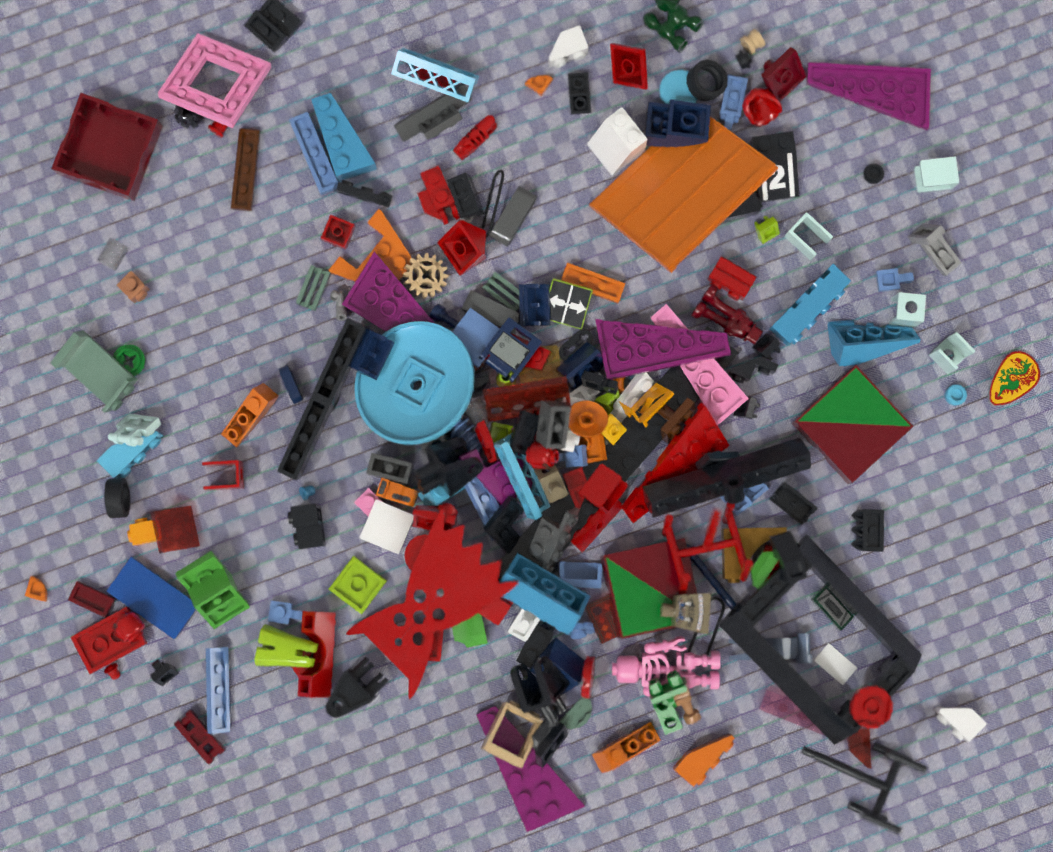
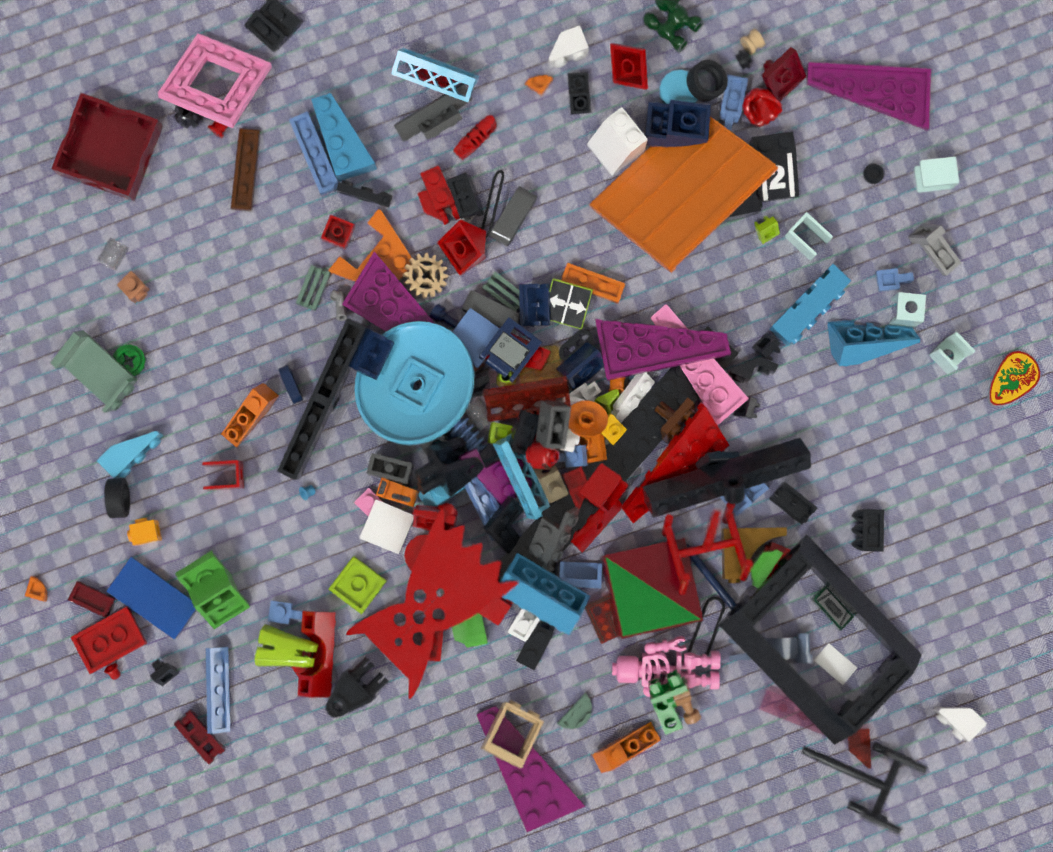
light aqua plate [108,413,161,446] -> none
red head [112,611,145,644] -> none
clear red tile [150,506,200,554] -> none
black brick [288,503,326,550] -> none
red tile [474,421,497,463] -> none
black piece [510,656,570,726] -> none
dark blue slope [529,637,585,695] -> none
black slope [532,721,568,768] -> none
medium blue piece [570,622,595,639] -> none
black plate [581,370,619,395] -> none
red tile [581,656,595,699] -> none
light orange piece [619,383,675,428] -> none
dark tan torso [660,593,711,634] -> none
orange slope [673,733,735,787] -> none
dark red piece [691,284,763,344] -> none
red brick [707,256,757,301] -> none
black slope [770,531,808,584] -> none
tile [791,365,914,484] -> none
red tile [850,685,893,729] -> none
medium azure tile [944,384,967,406] -> none

